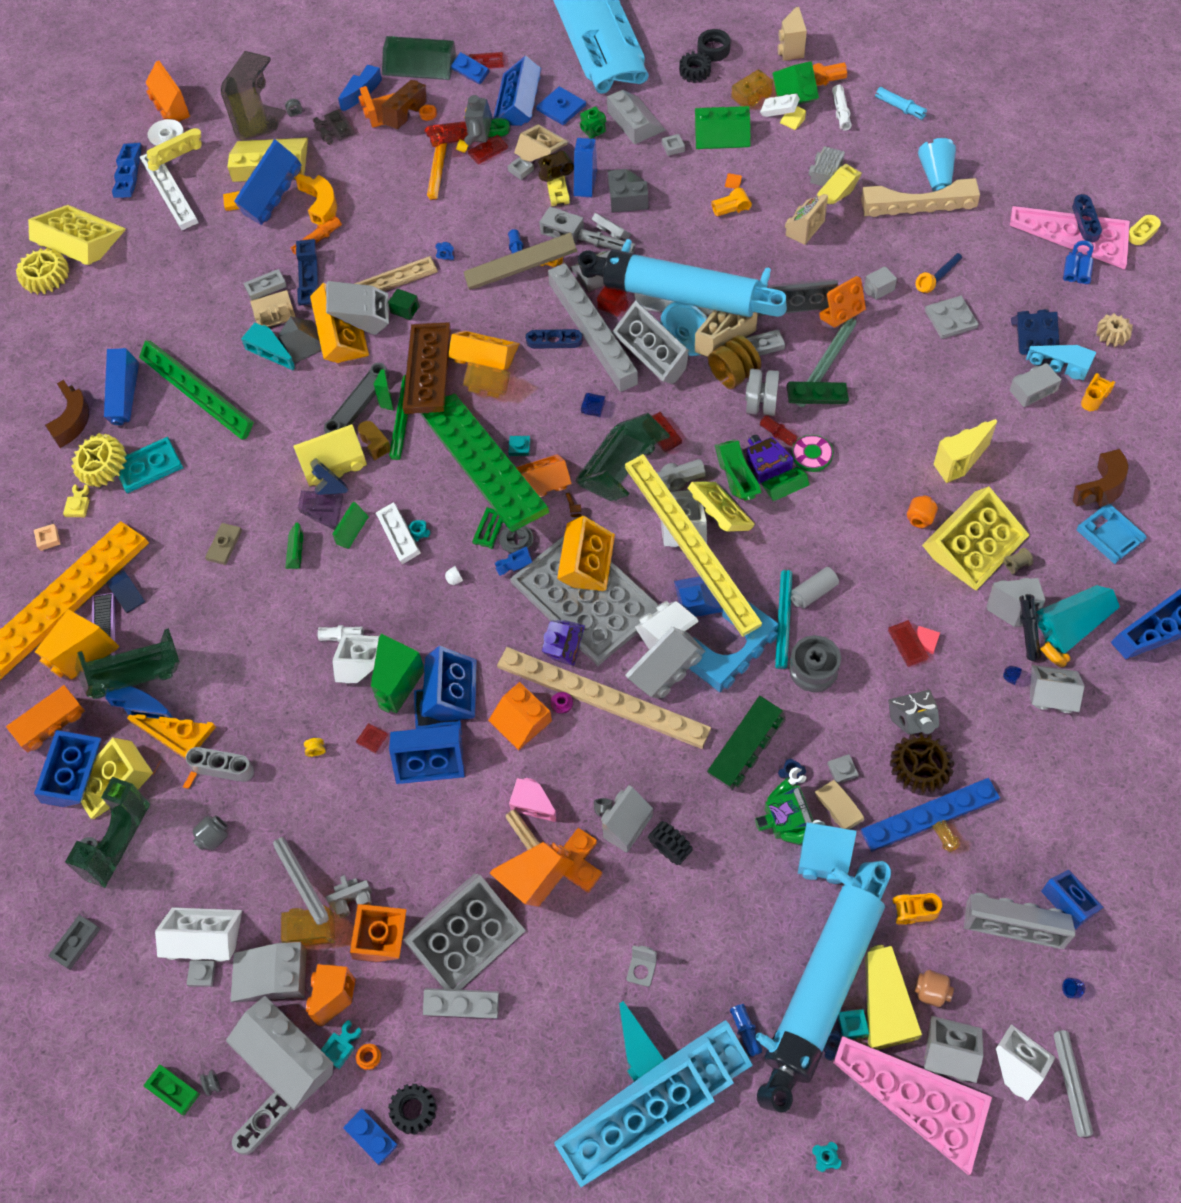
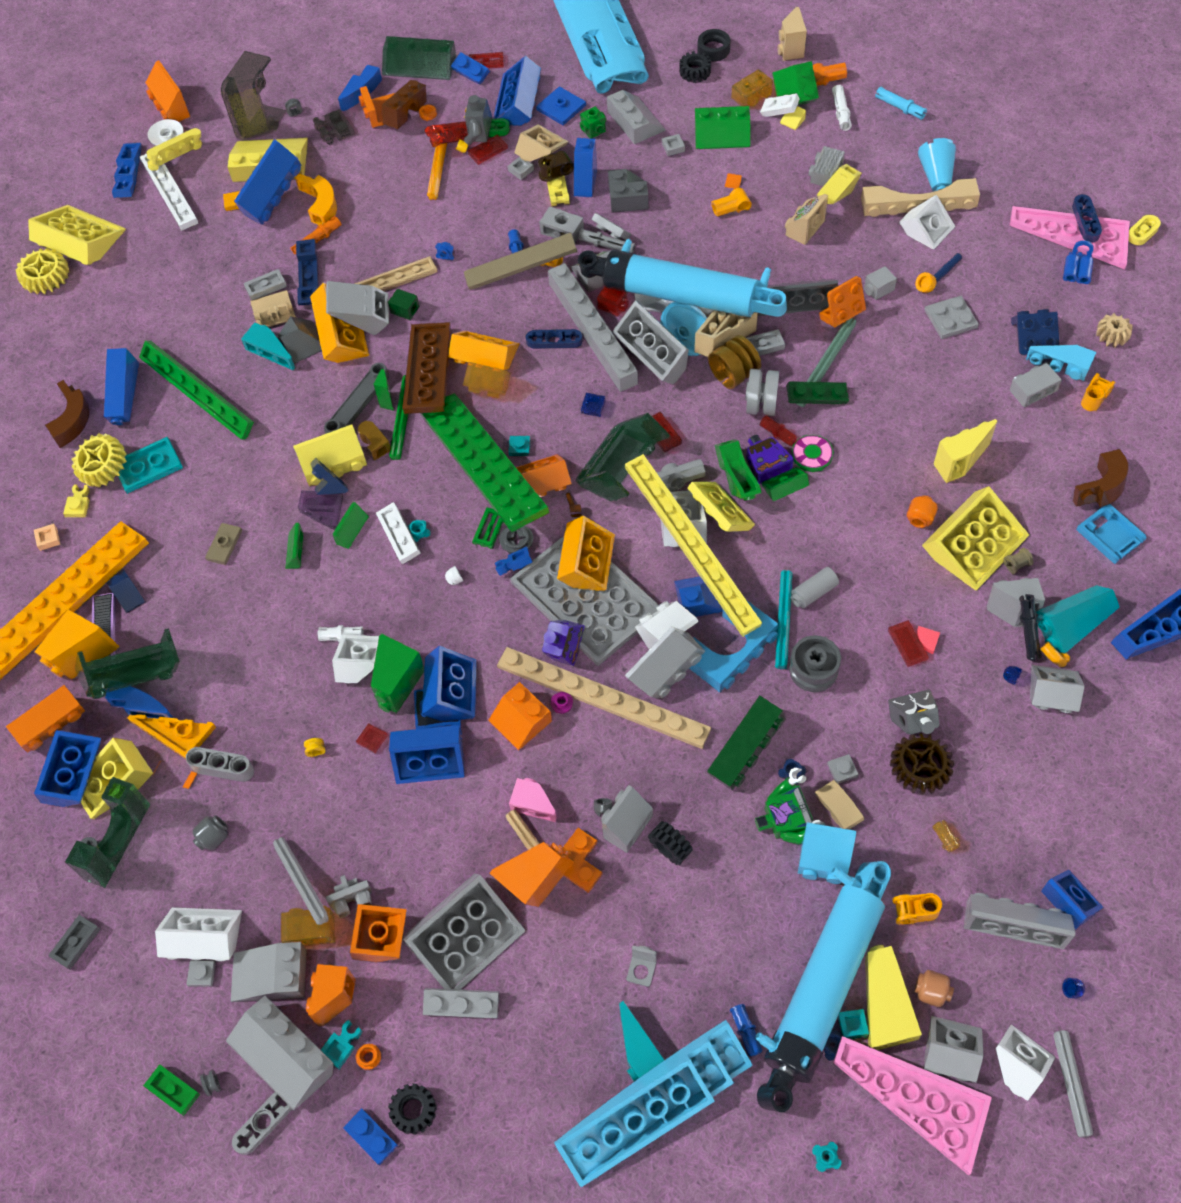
blue plate [861,778,1000,852] -> none
none -> white slope [900,195,955,249]

